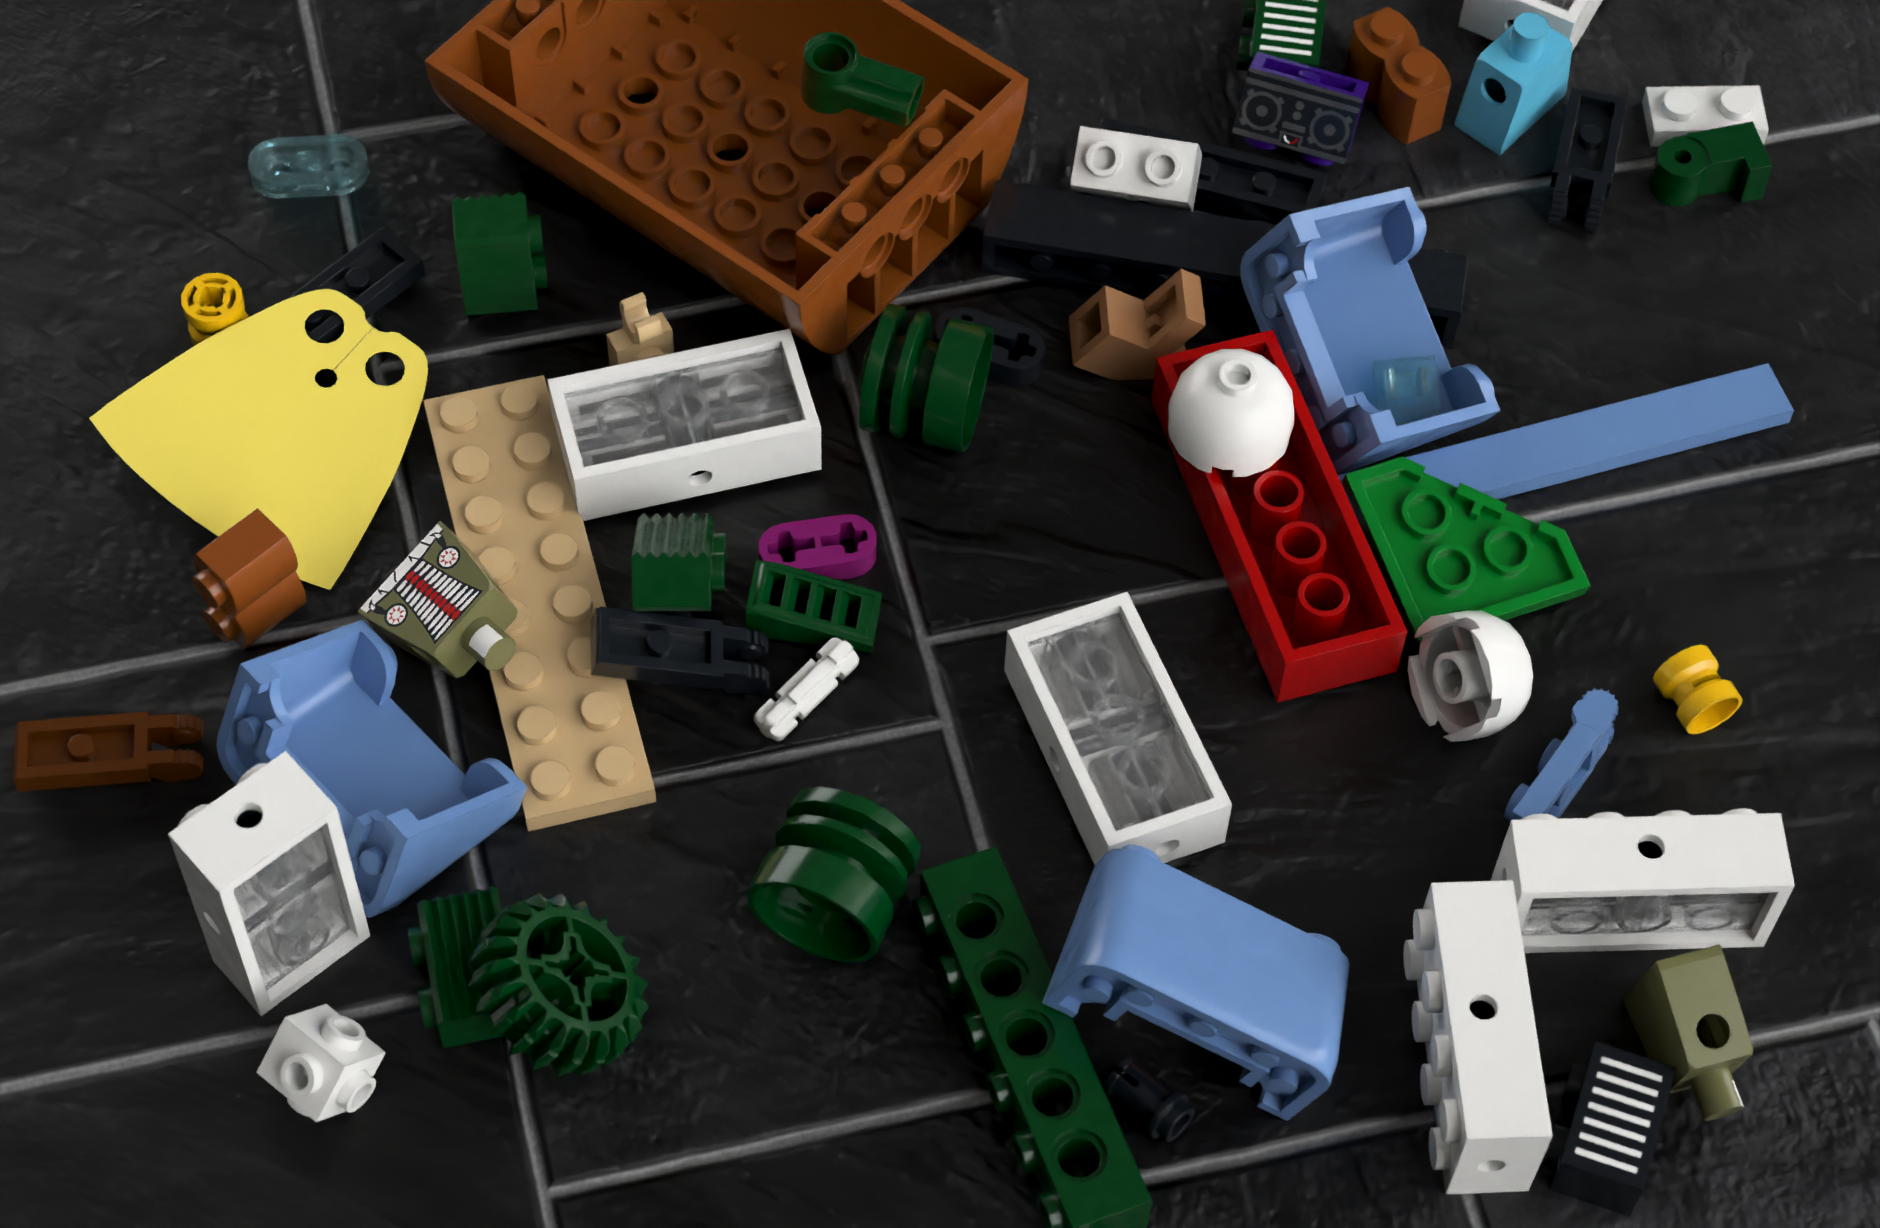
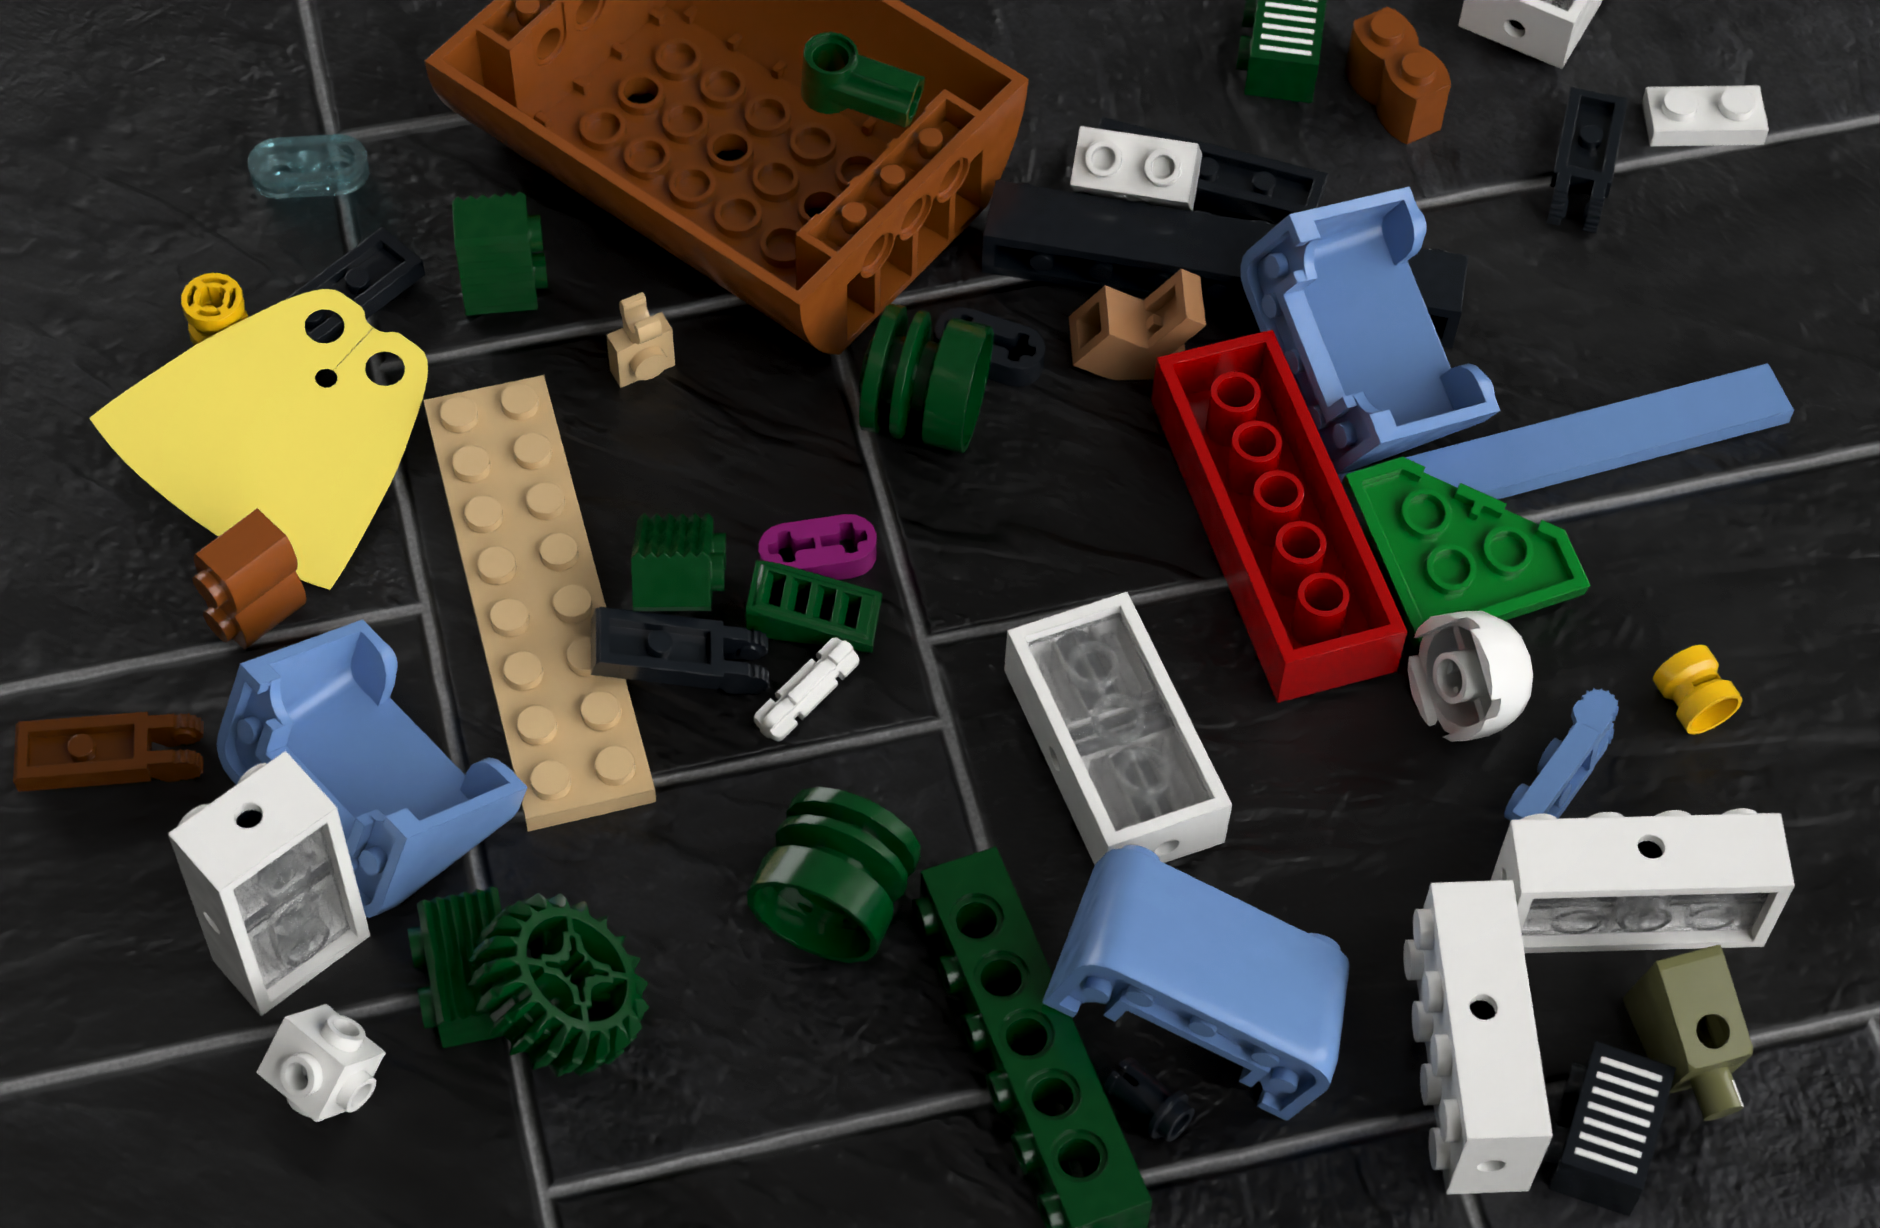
torso [357,521,518,678] -> none
brick [547,329,822,521] -> none
white cylinder [1168,349,1295,477] -> none
brick [1232,51,1369,166] -> none
clear light blue tile [1373,355,1441,425] -> none
medium azure torso [1454,12,1573,156] -> none
dark green leg [1650,121,1773,206] -> none

